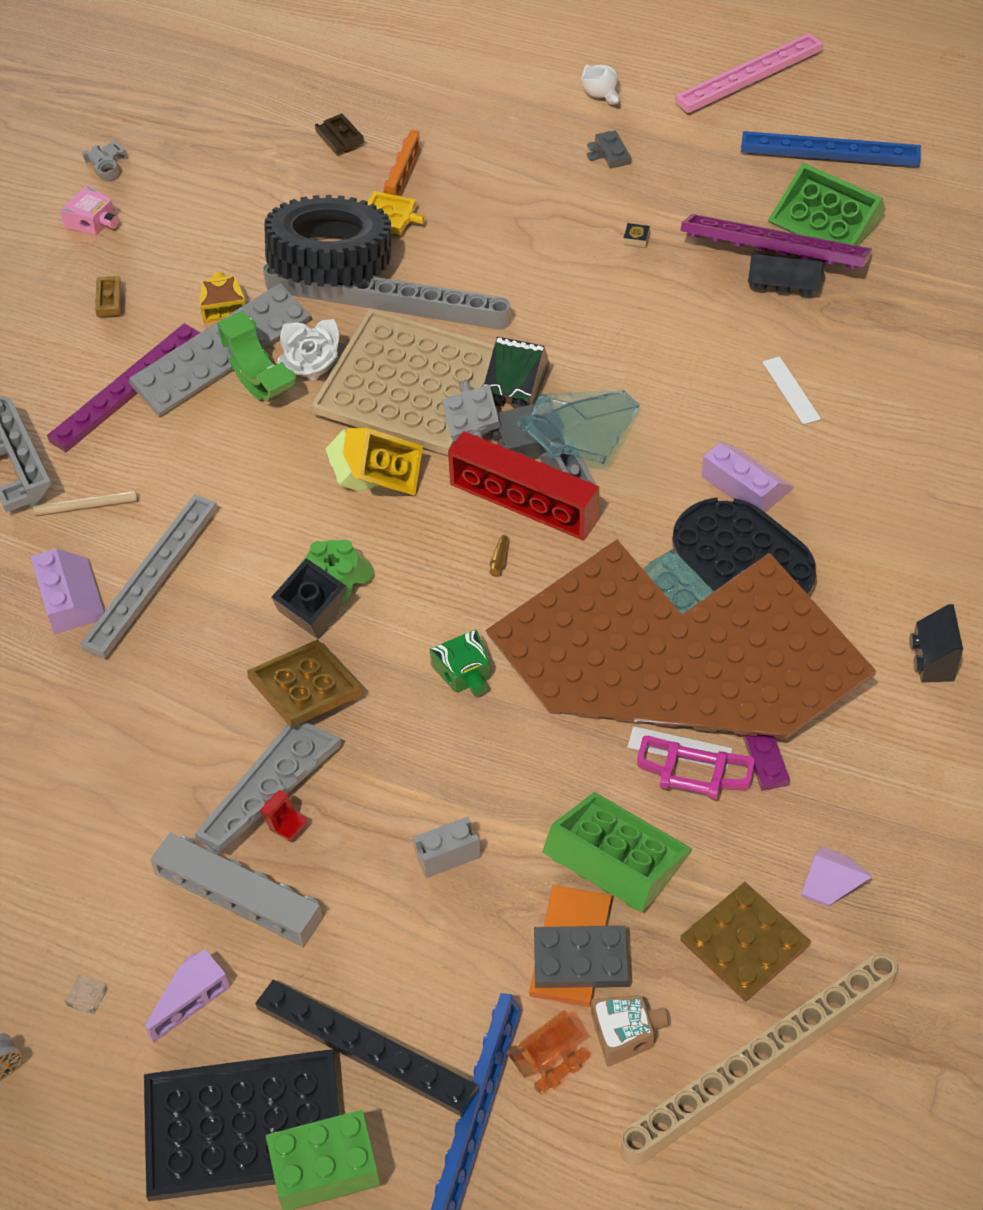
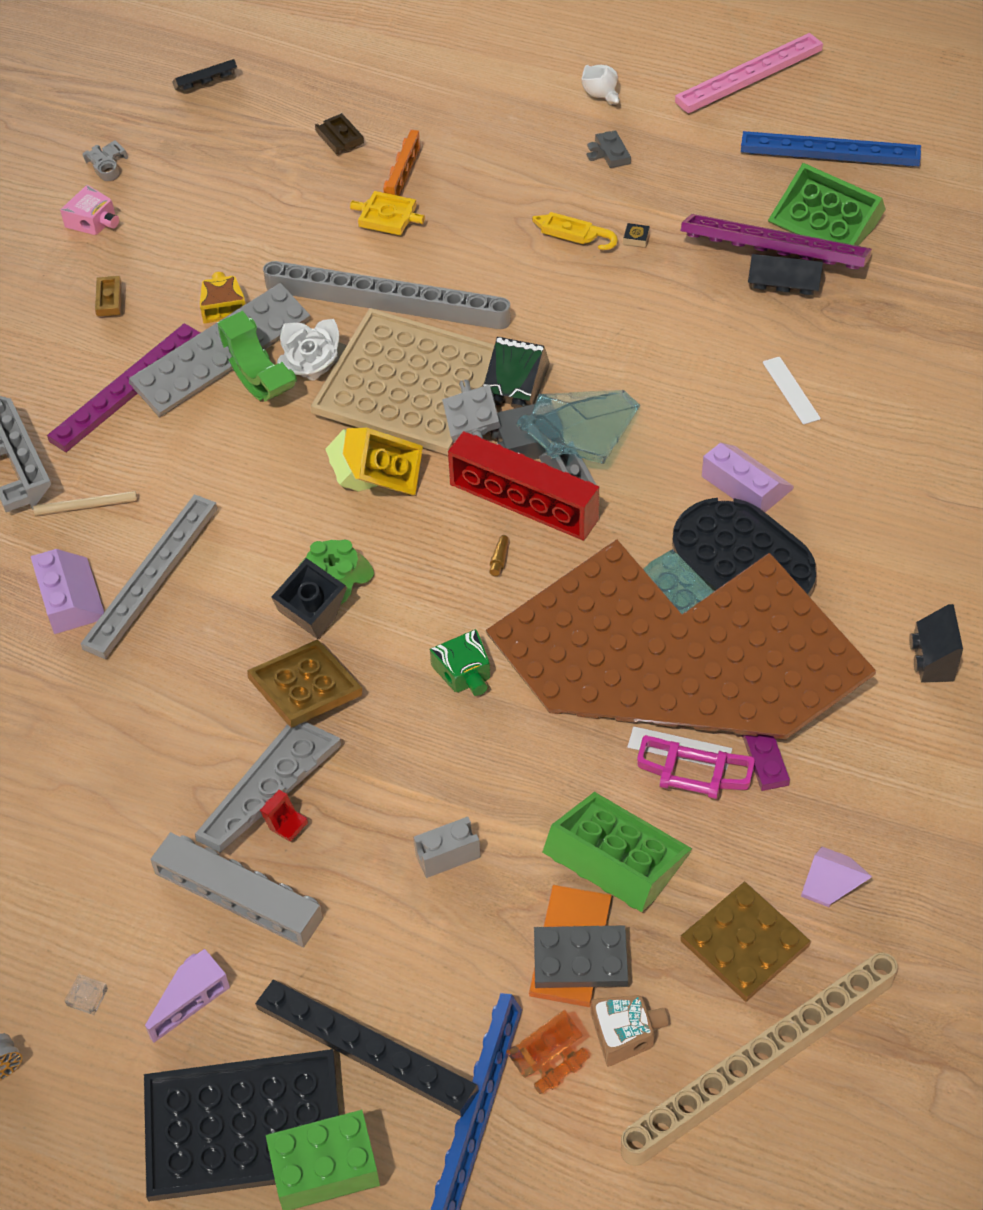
black tyre [264,195,391,287] -> none
none -> black plate [172,59,237,91]
none -> yellow plate [532,212,618,250]

